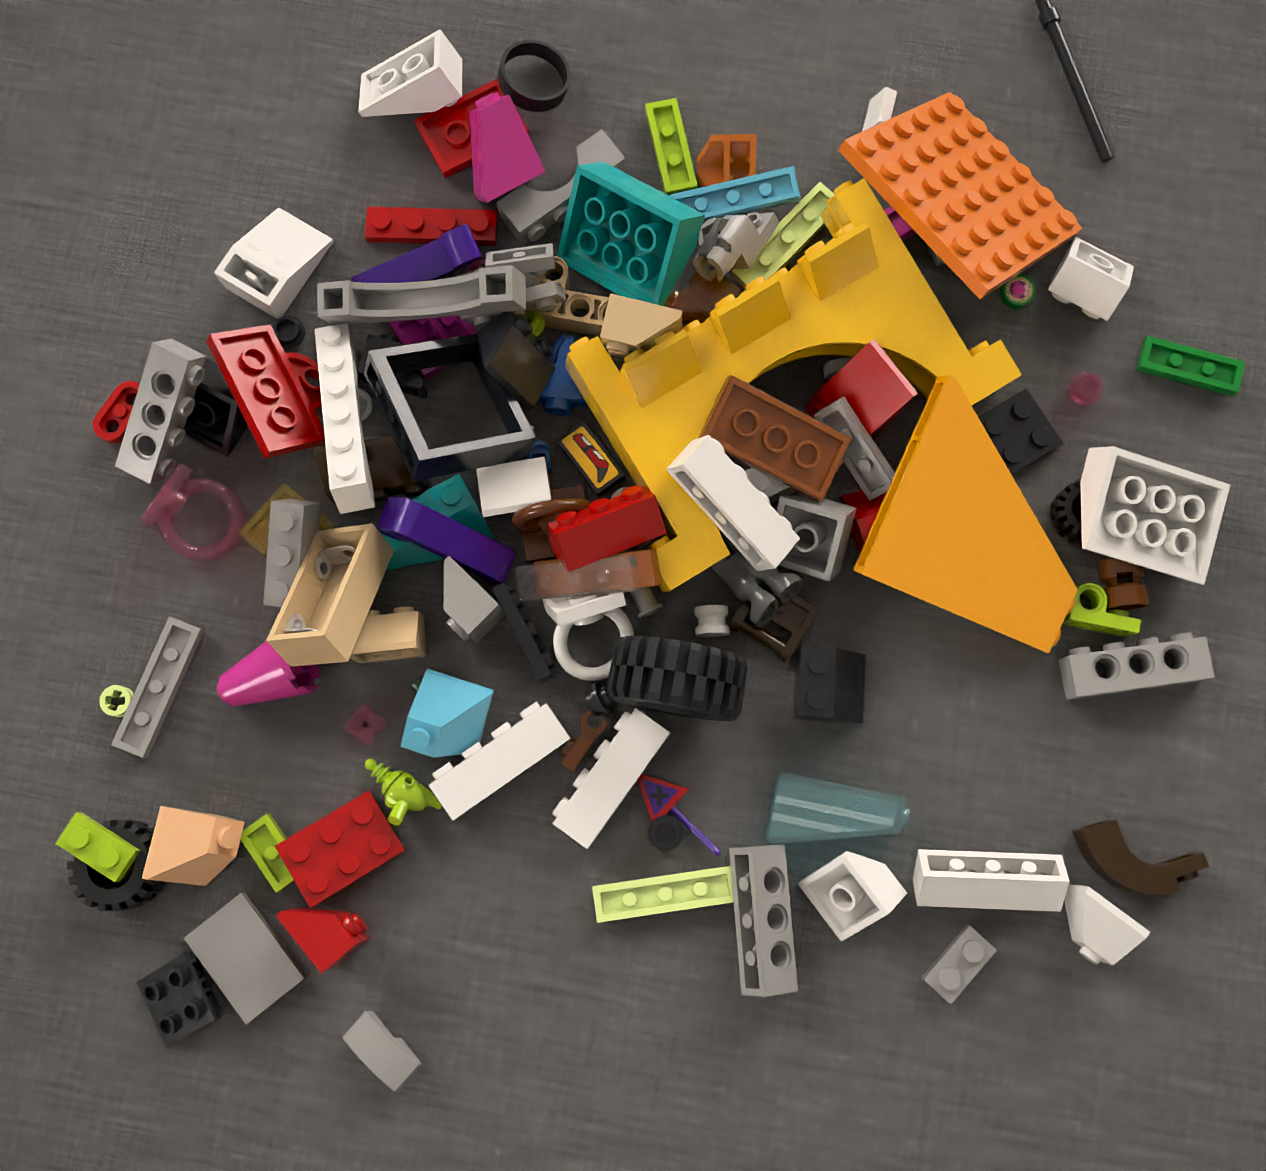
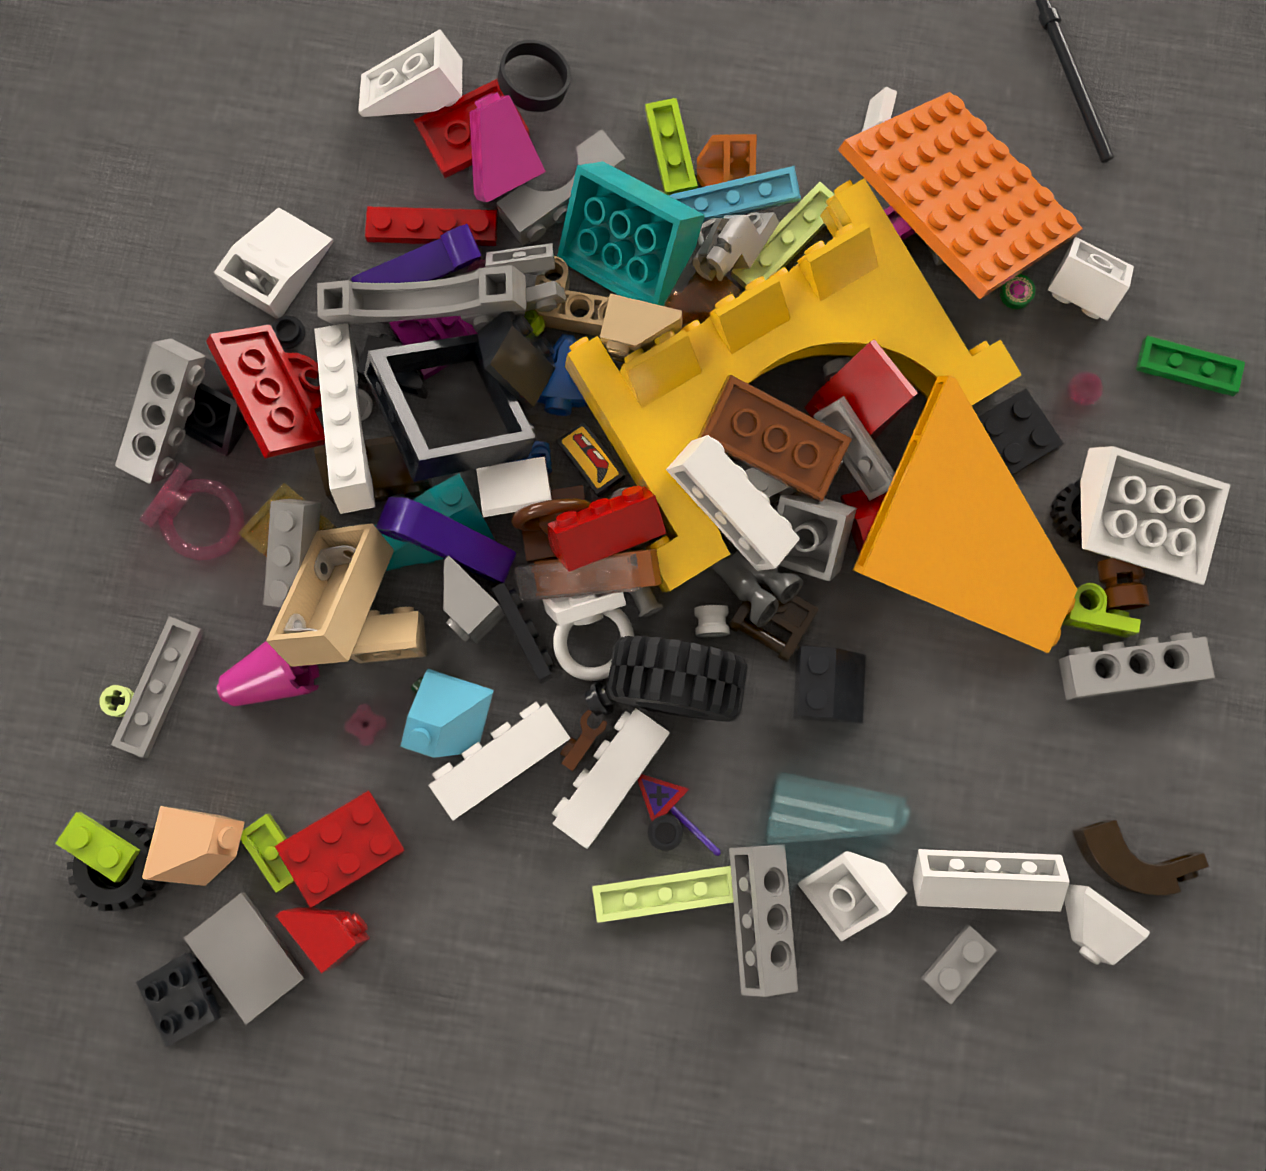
red plate [93,381,140,444] -> none
light grey slope [342,1011,422,1092] -> none
lime piece [365,759,443,826] -> none

